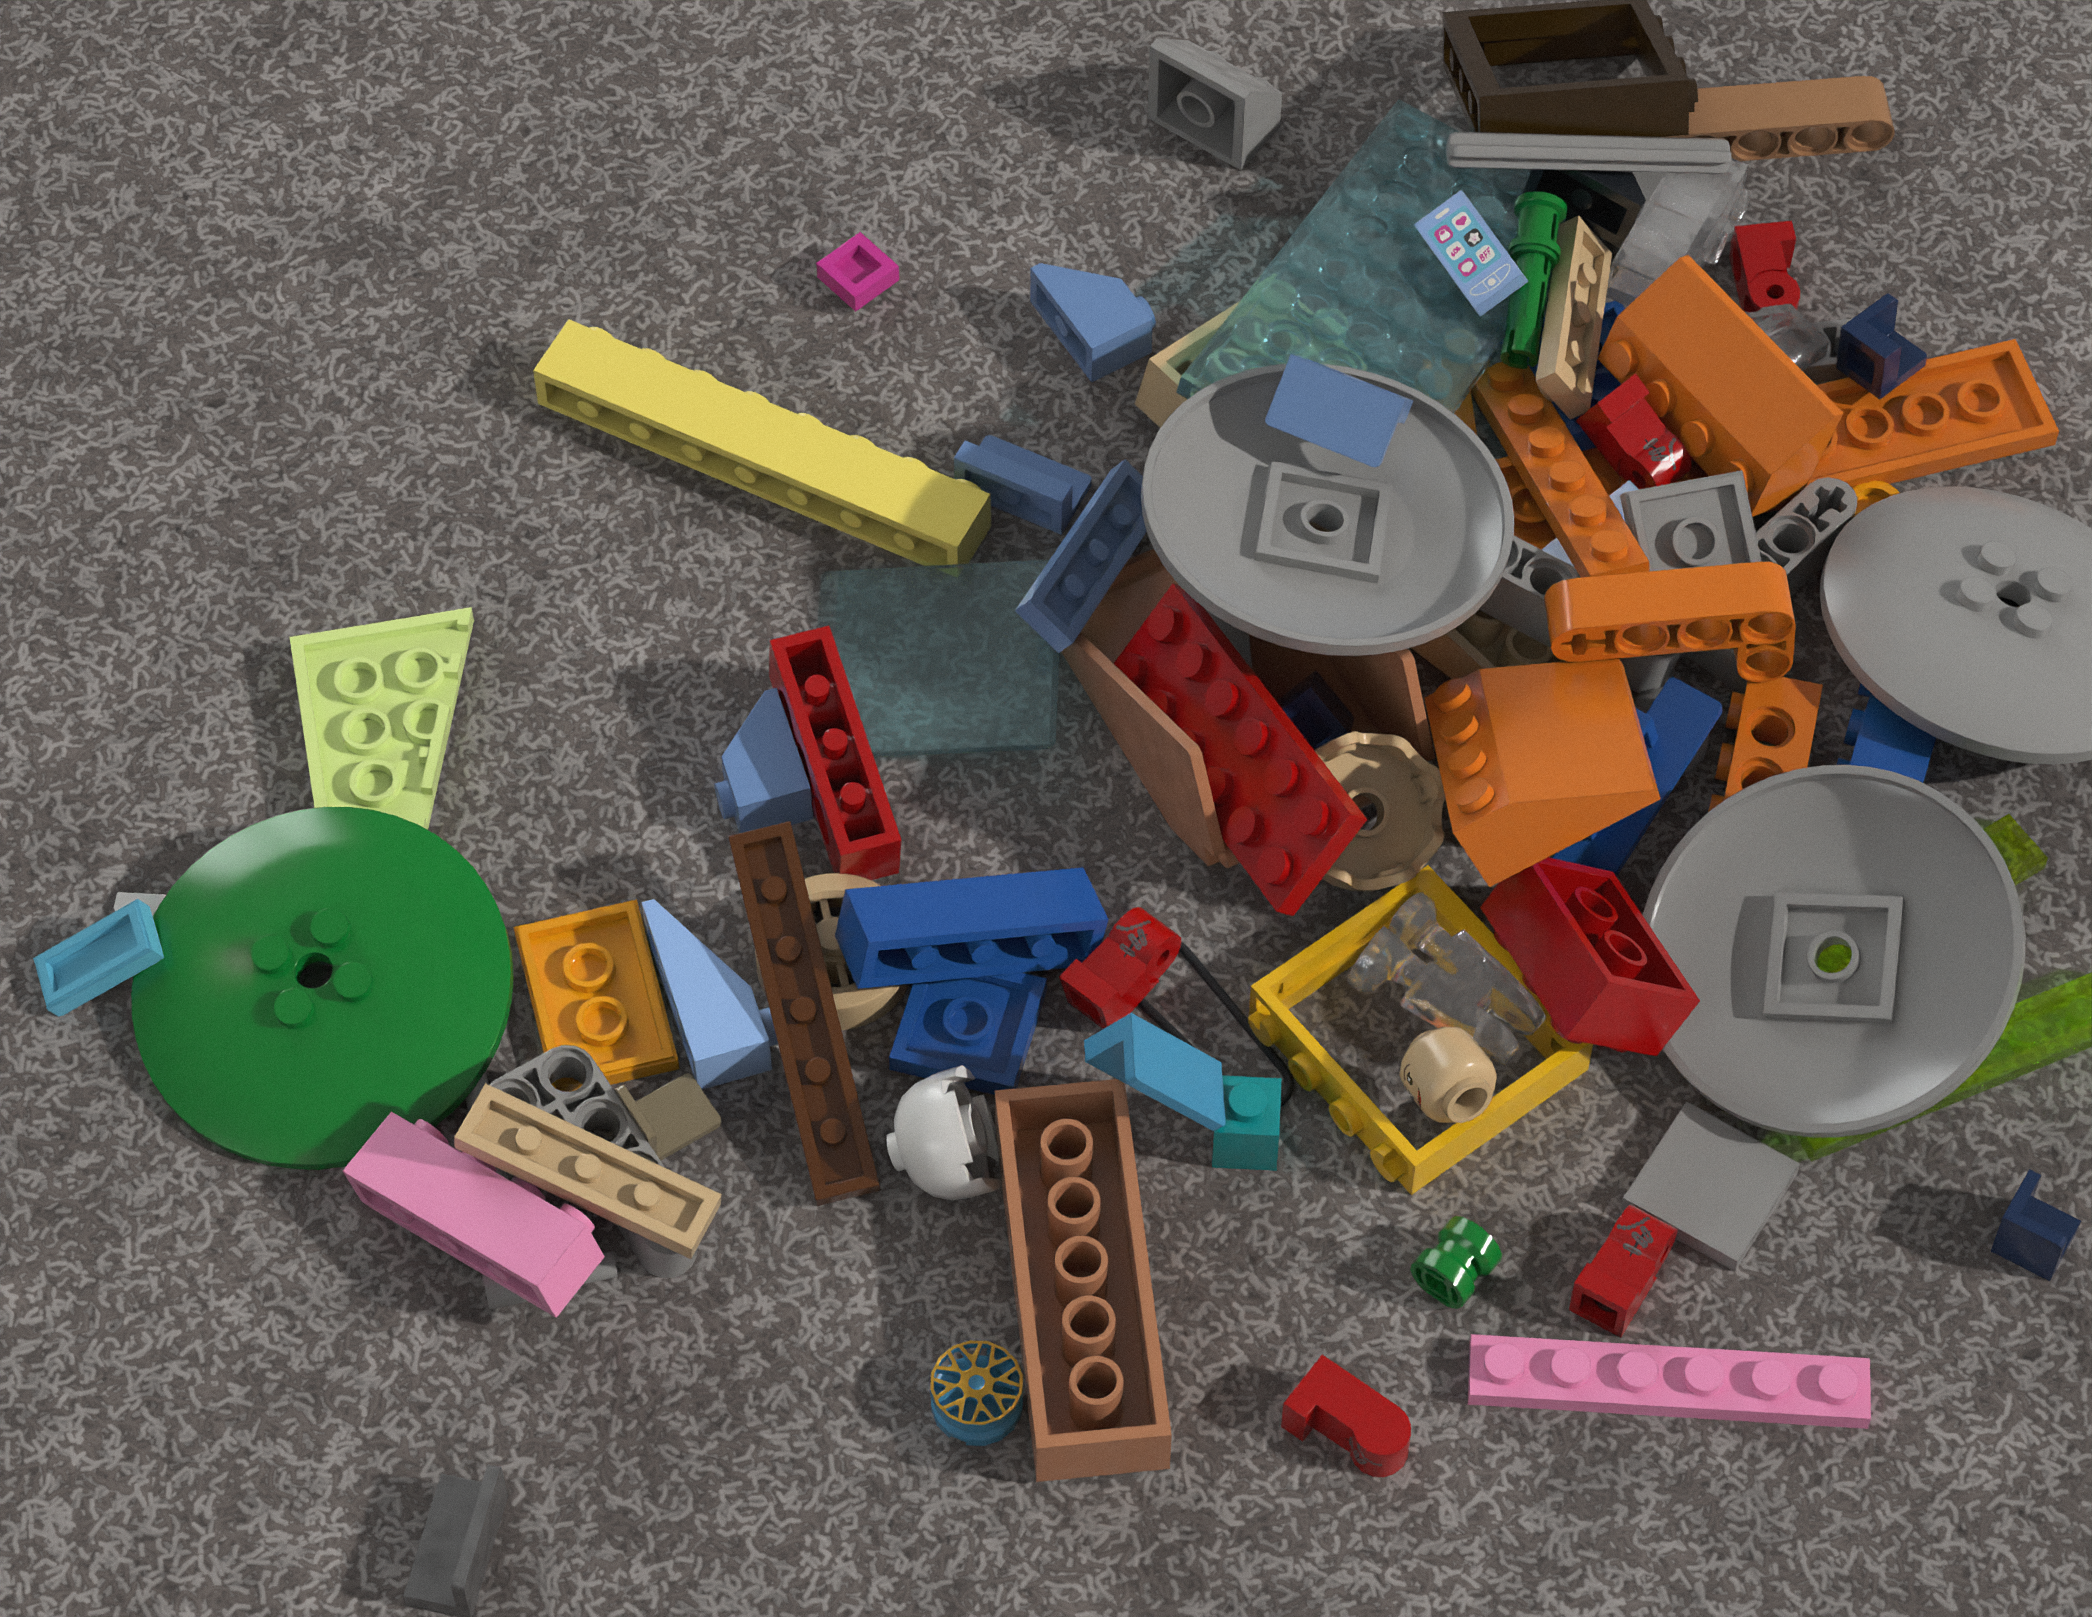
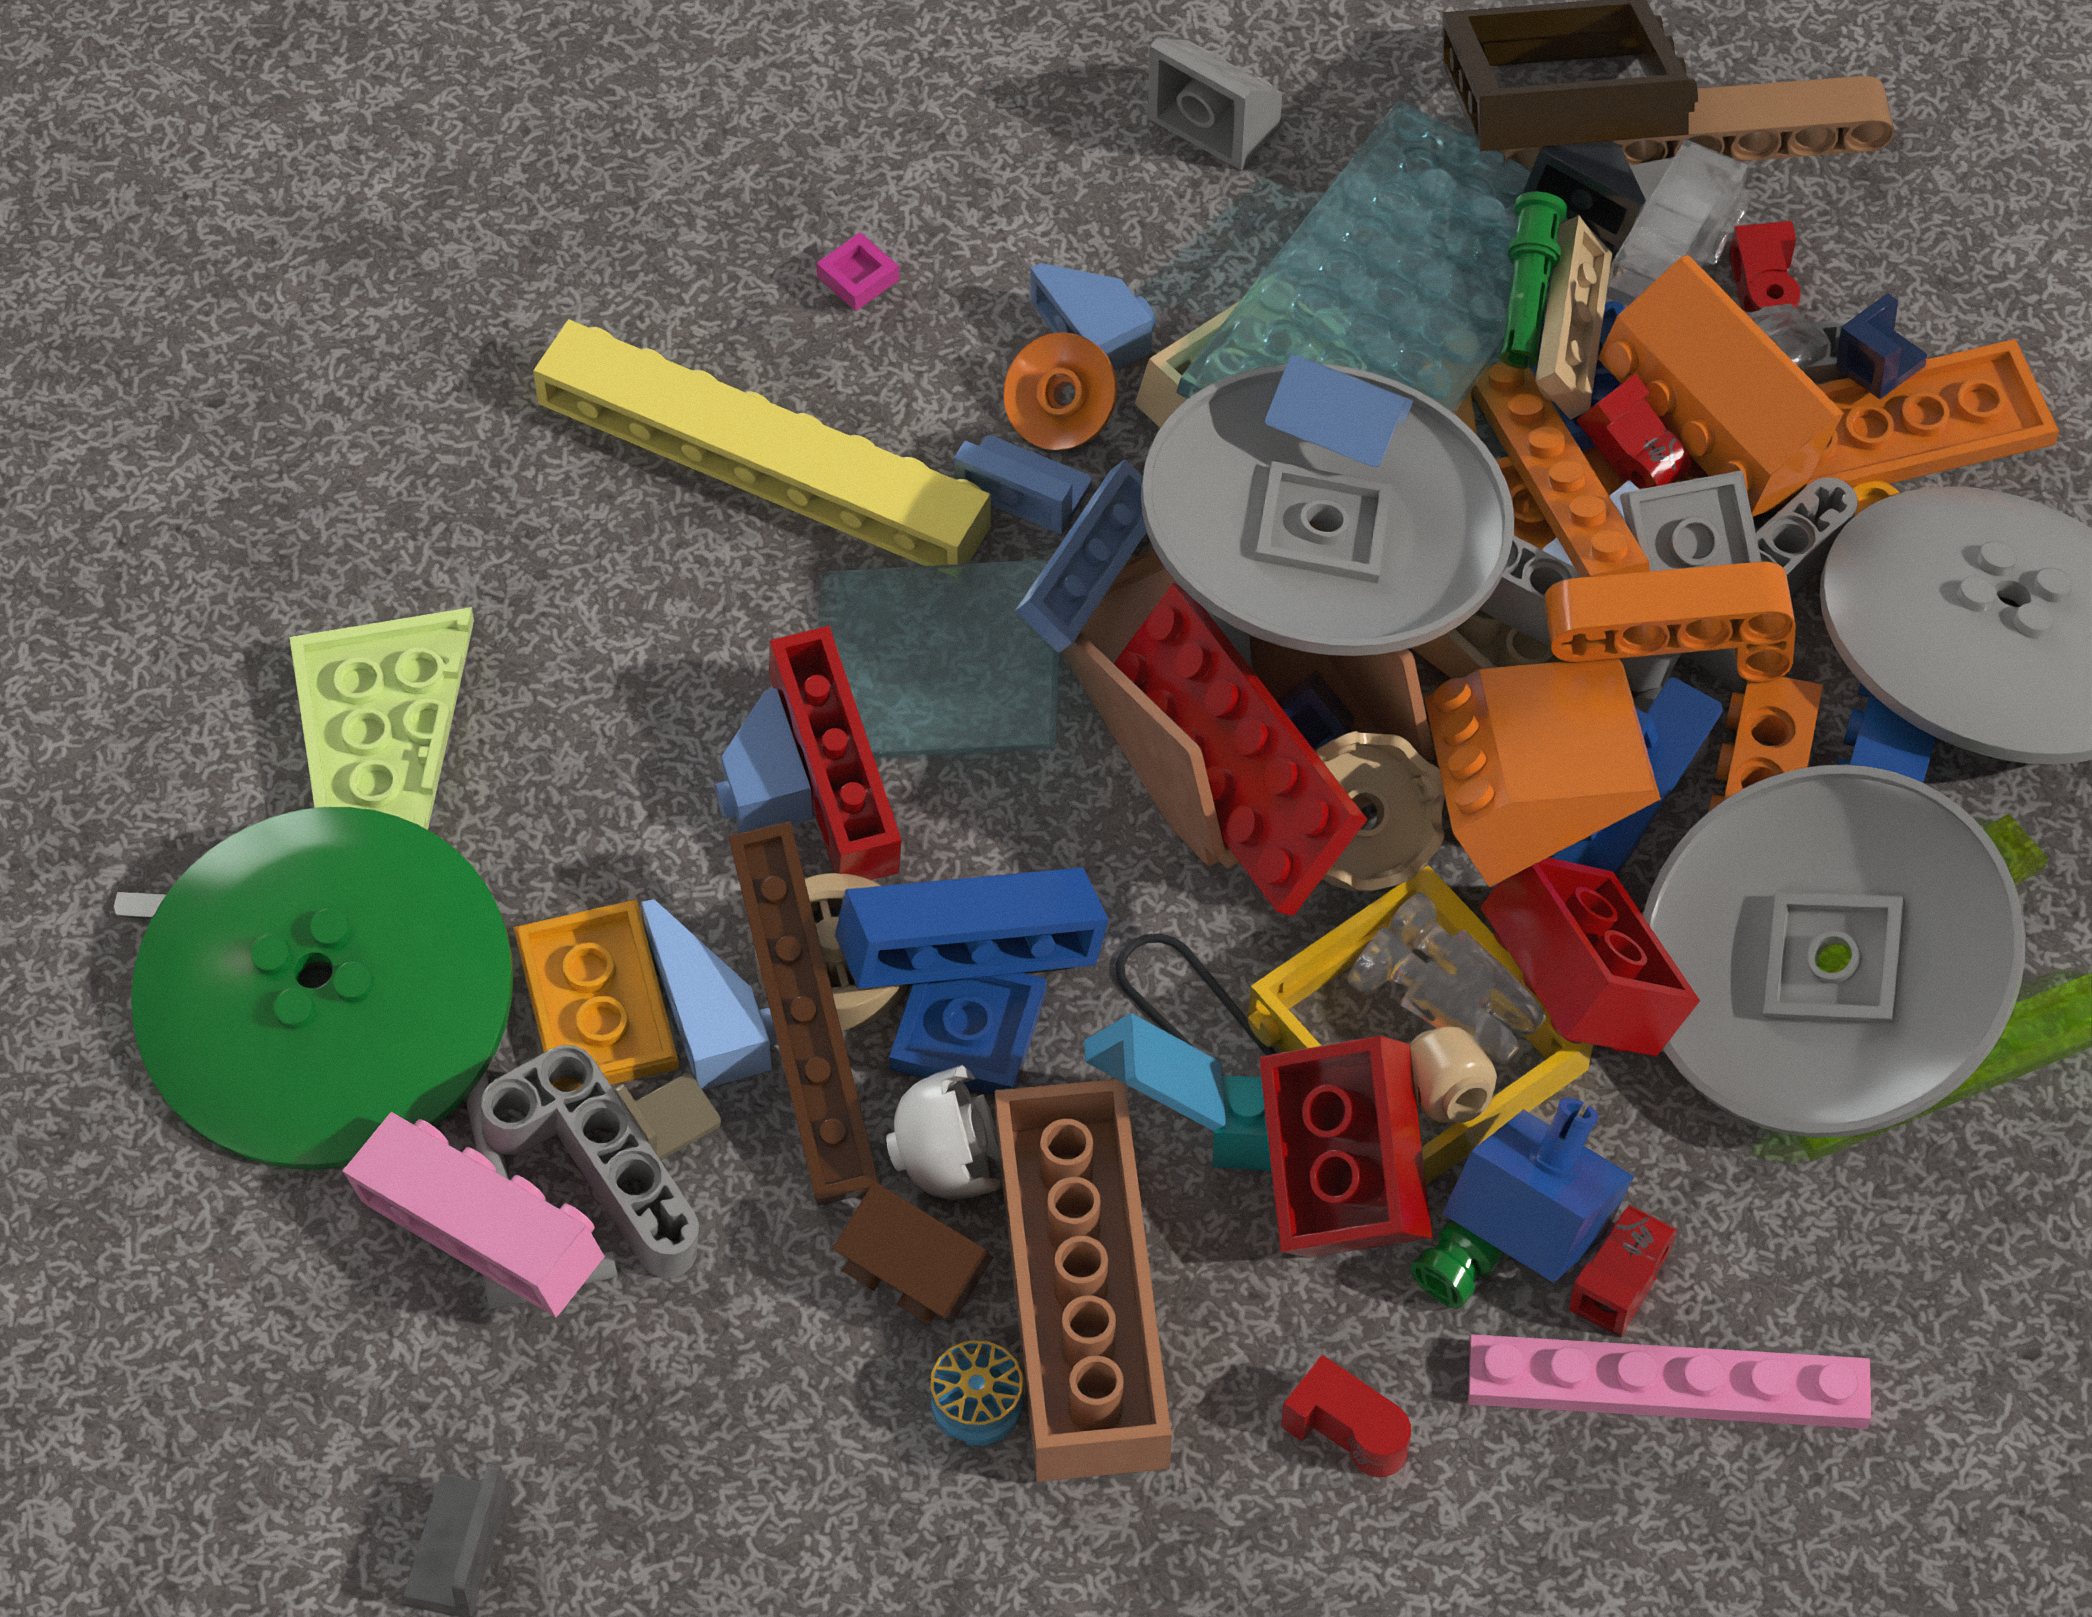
medium azure tile [33,899,164,1017] -> none
tan plate [454,1083,722,1259] -> none
red leg [1059,907,1181,1029] -> none
tile [1414,189,1528,317] -> none
light grey axle [1446,132,1731,174] -> none
light grey tile [1621,1101,1800,1272] -> none
dark blue panel [1991,1169,2081,1281] -> none
none -> reddish brown brick [832,1181,994,1326]
none -> orange dish [1003,332,1117,451]
none -> red brick [1259,1035,1432,1257]
none -> blue brick [1442,1098,1634,1283]

